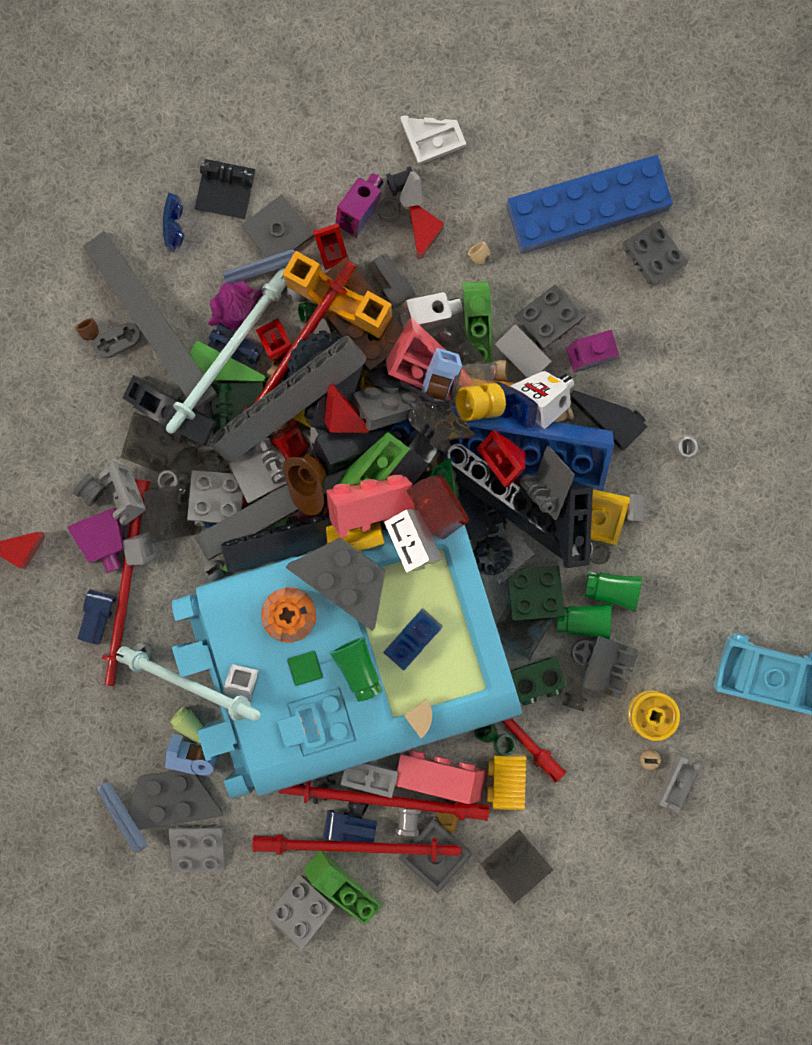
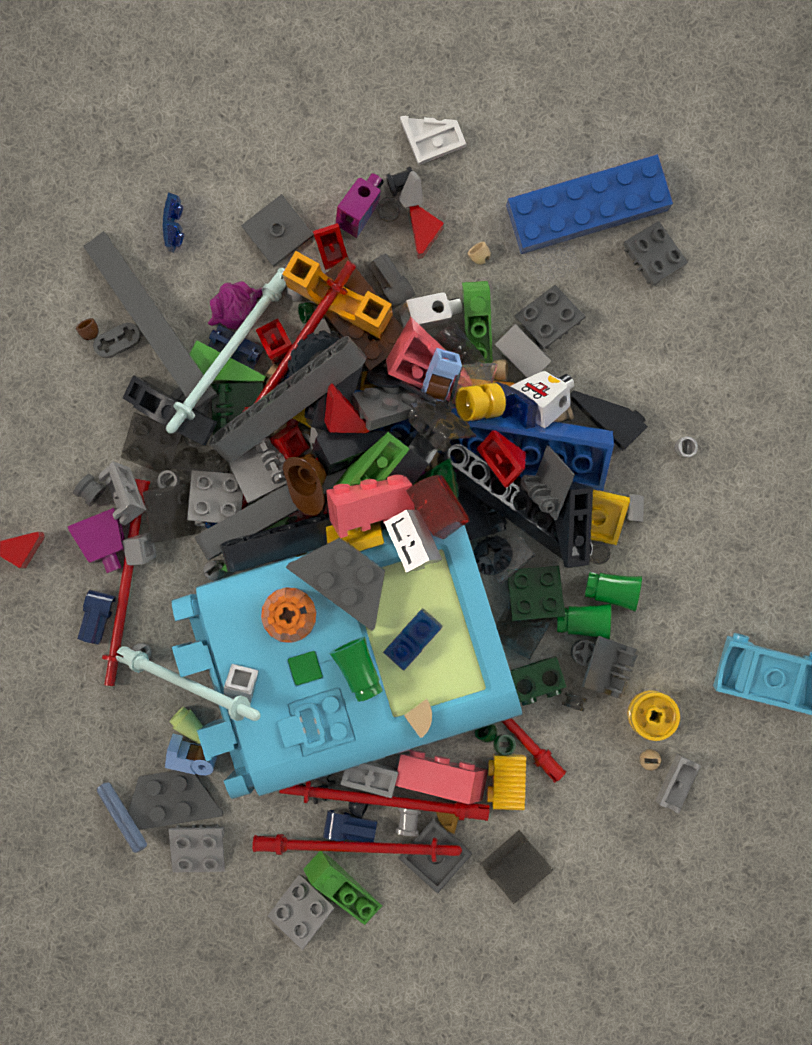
black hinge [195,159,256,219] -> none
sand blue axle [223,250,295,284] -> none
magenta torso [566,330,620,372] -> none

